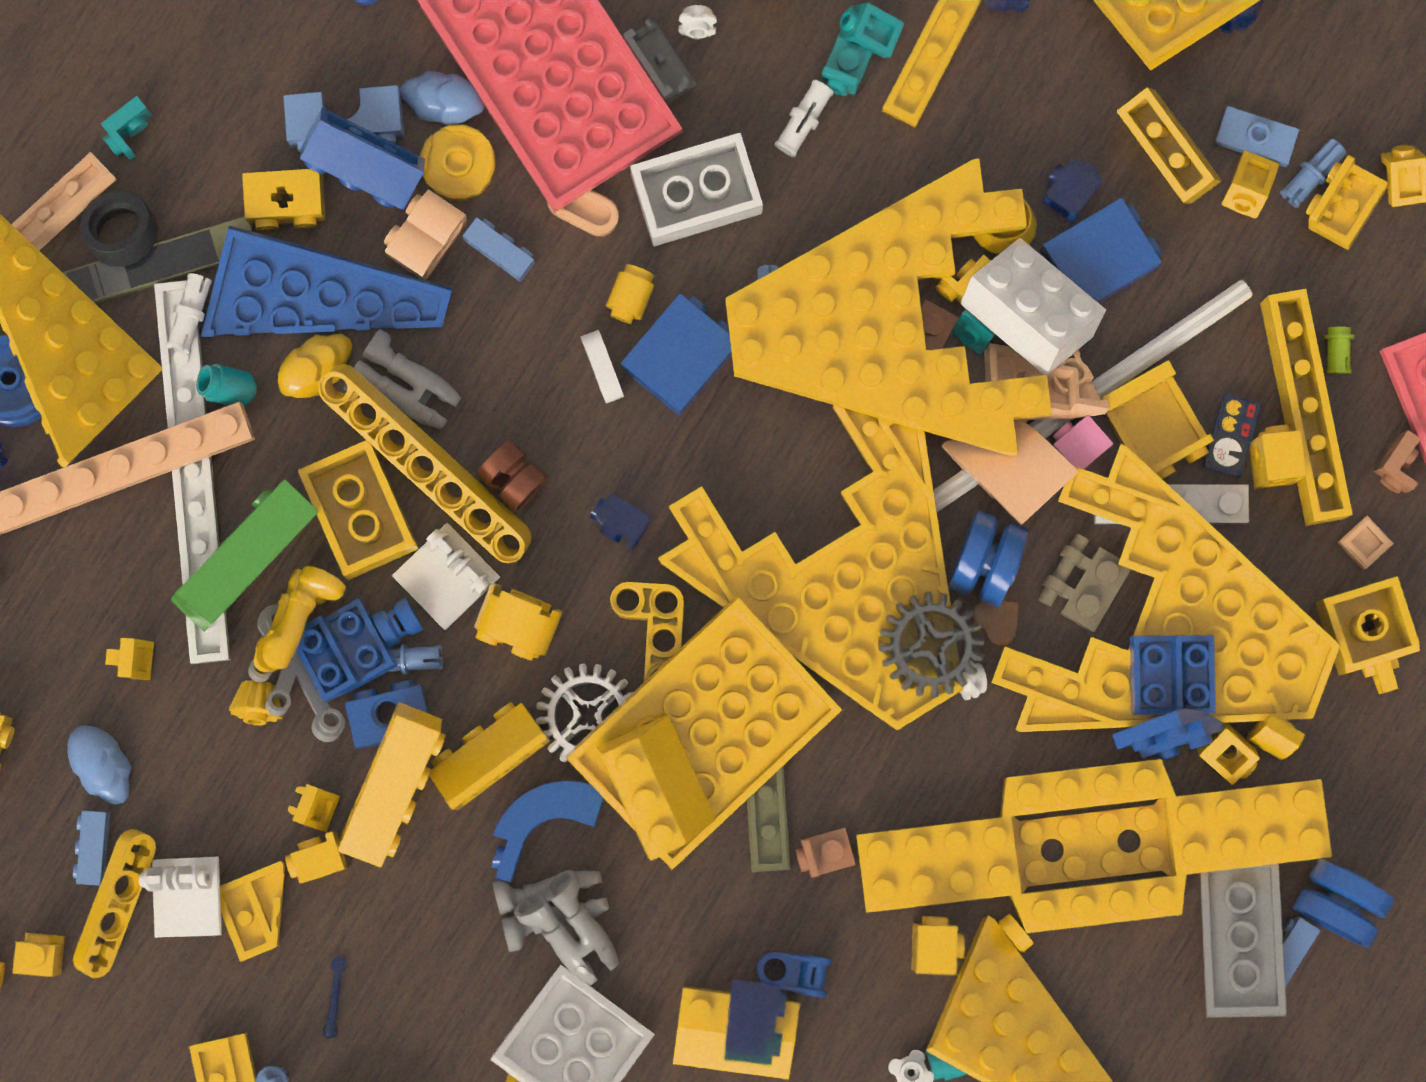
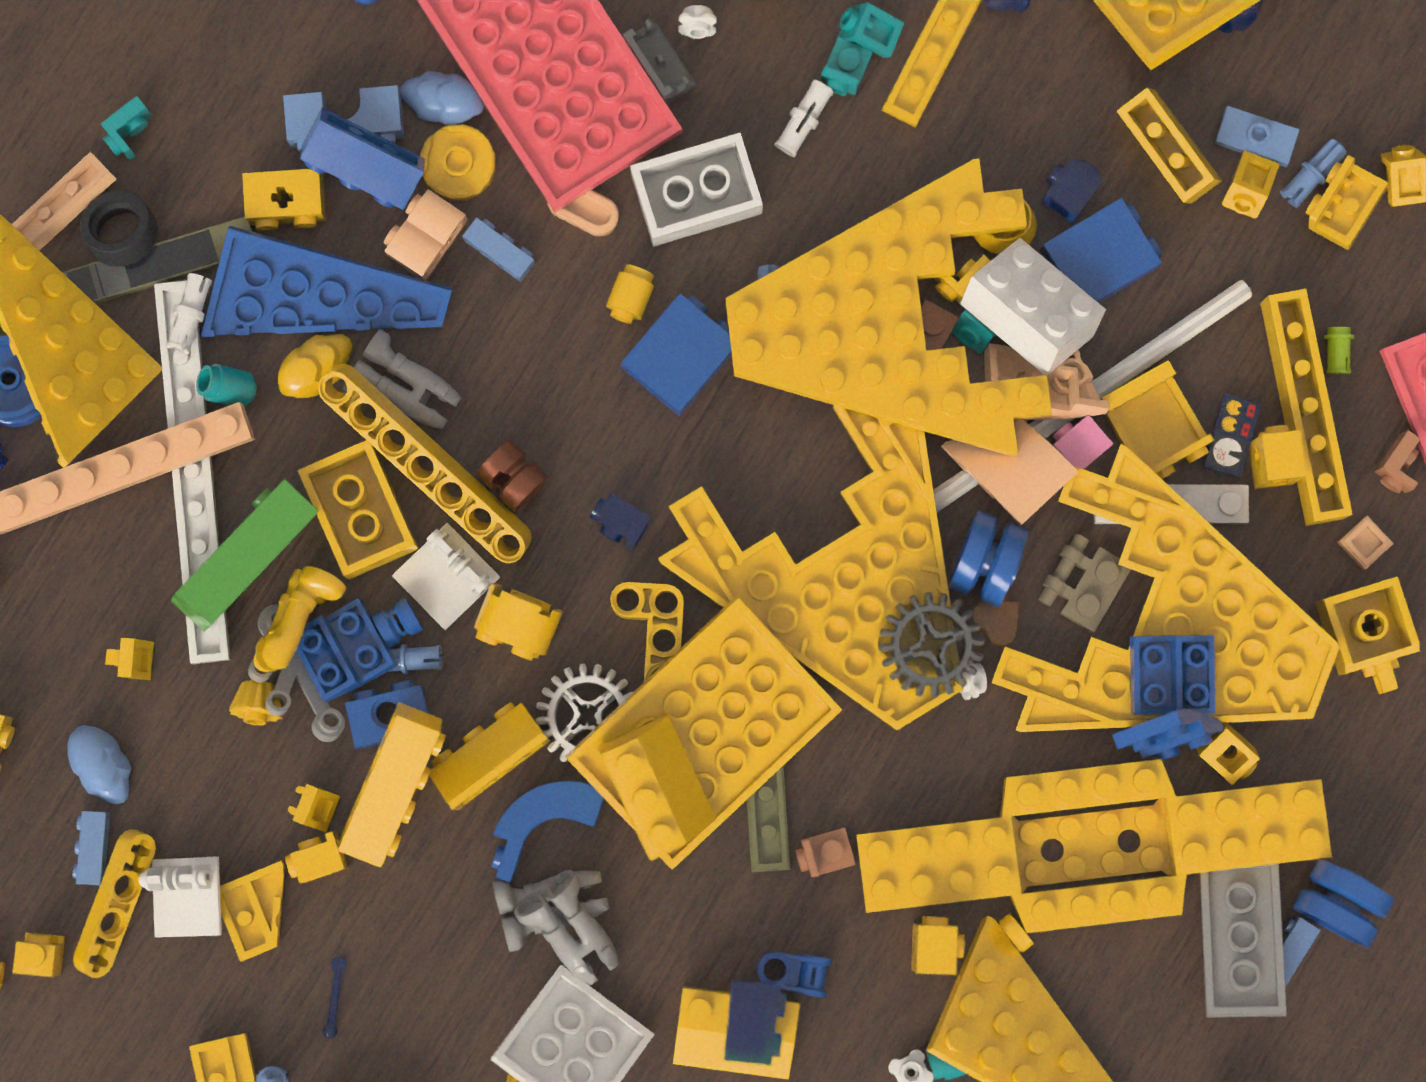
white beam [581,330,624,404] -> none
yellow slope [1245,714,1305,760] -> none

